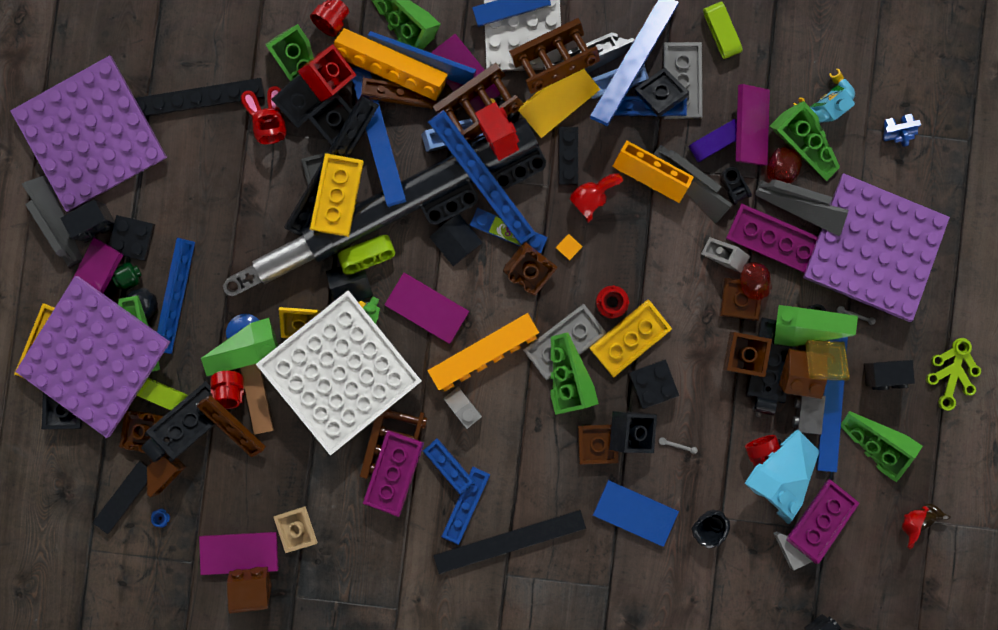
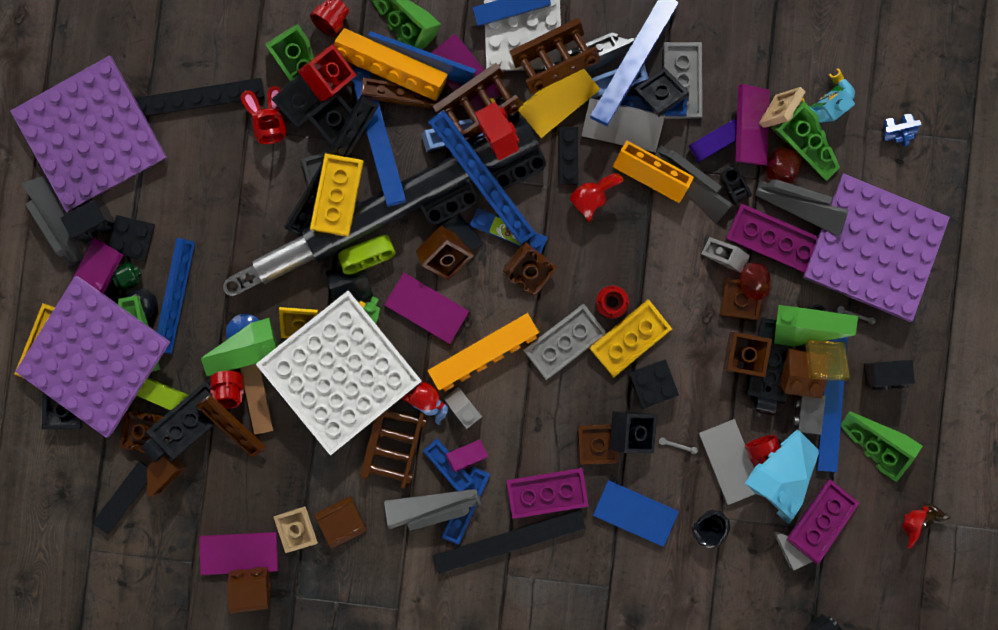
blue plate [151,509,170,528] -> none
magenta tile [363,430,424,517] -> none
bright green wedge [551,332,599,415] -> none
light orange tile [556,234,583,261] -> none
lime beam [703,1,743,59] -> none
lime plant [926,338,981,411] -> none
none -> reddish brown slope [315,496,367,549]
none -> dark grey wedge [384,489,481,531]
none -> red hair [402,382,448,425]
none -> reddish brown slope [416,225,474,281]
none -> magenta tile [445,440,489,473]
none -> magenta plate [506,468,589,519]
none -> light grey tile [581,98,665,152]
none -> light grey tile [698,419,755,505]
none -> tan plate [759,87,805,128]

